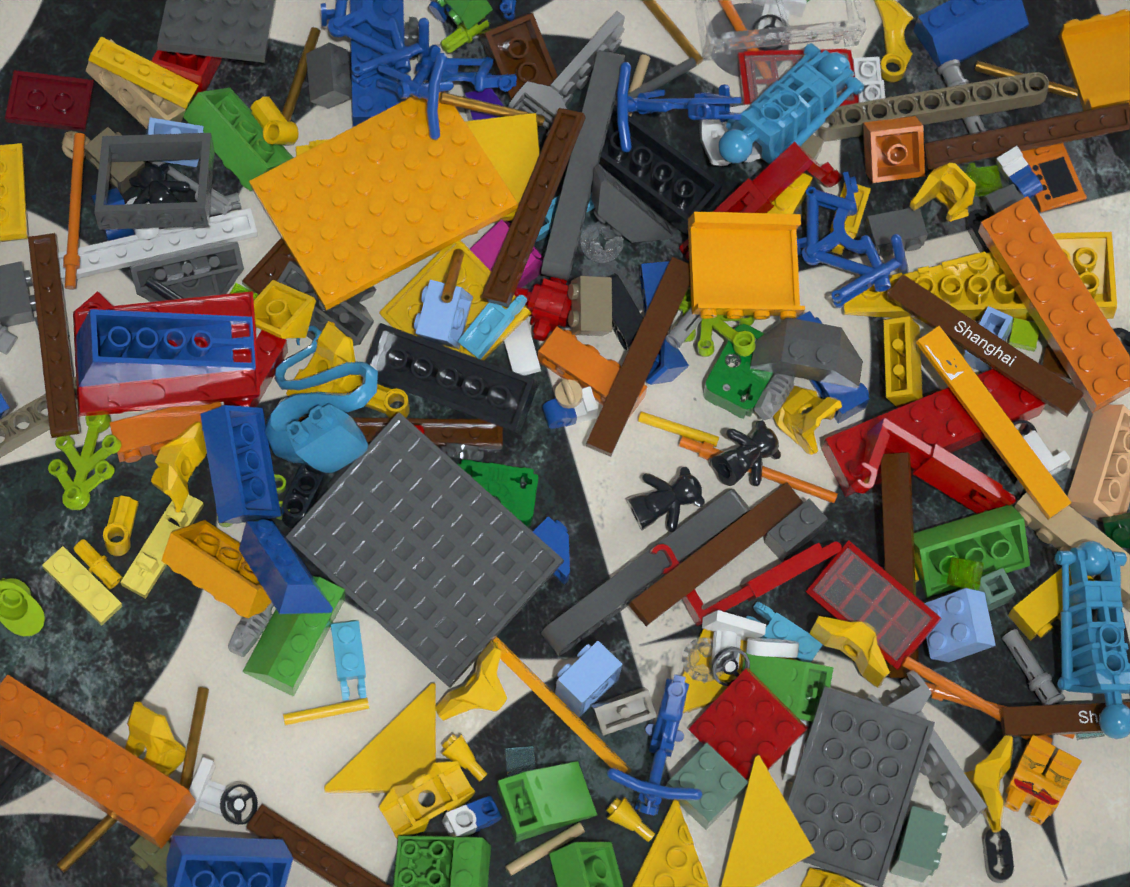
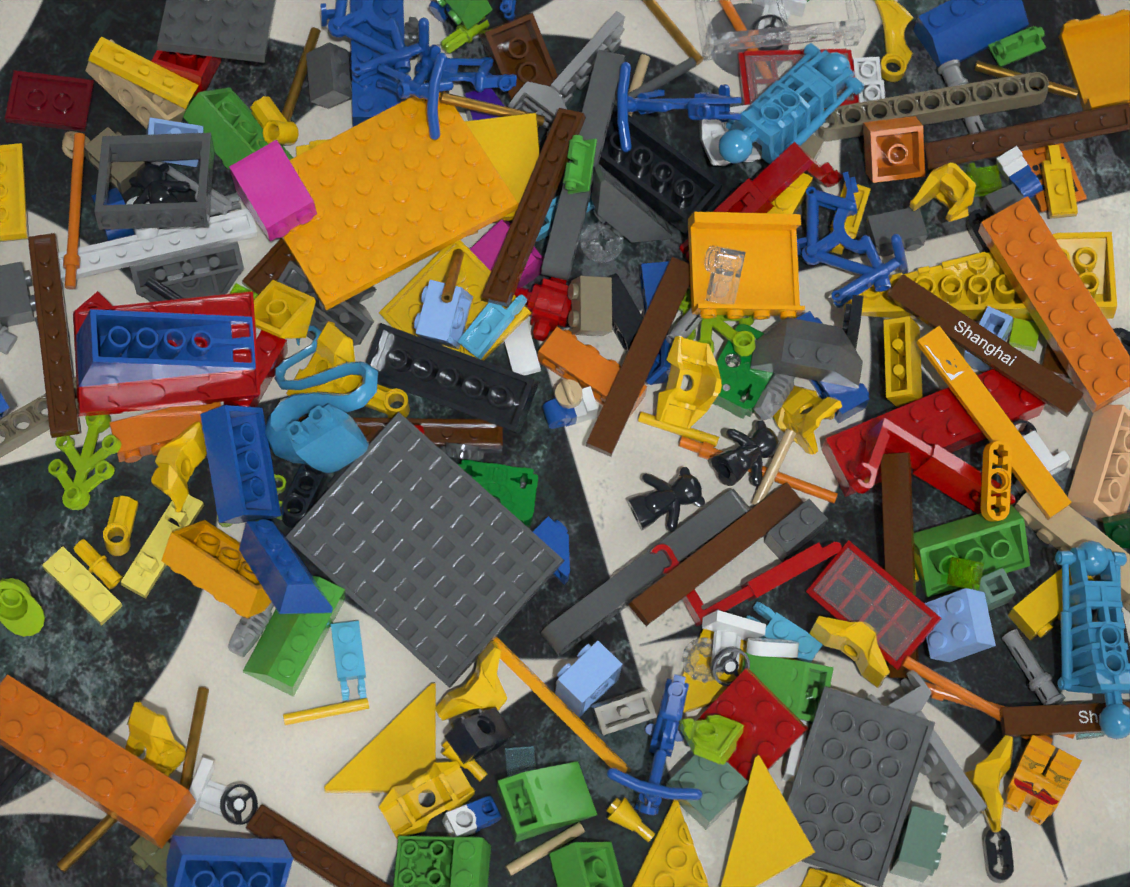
none -> dark pink slope [229,140,317,241]
none -> black brick [444,707,515,764]
none -> bright green hinge [563,135,597,194]
none -> yellow piece [656,336,722,429]
none -> lime plate [679,715,744,765]
none -> clear plate [705,246,745,304]
none -> tan bar [751,429,797,506]
none -> black plate [842,295,864,350]
none -> light orange beam [981,440,1012,522]
none -> bright green hinge [988,26,1046,67]
none -> yellow hinge [1042,145,1078,219]

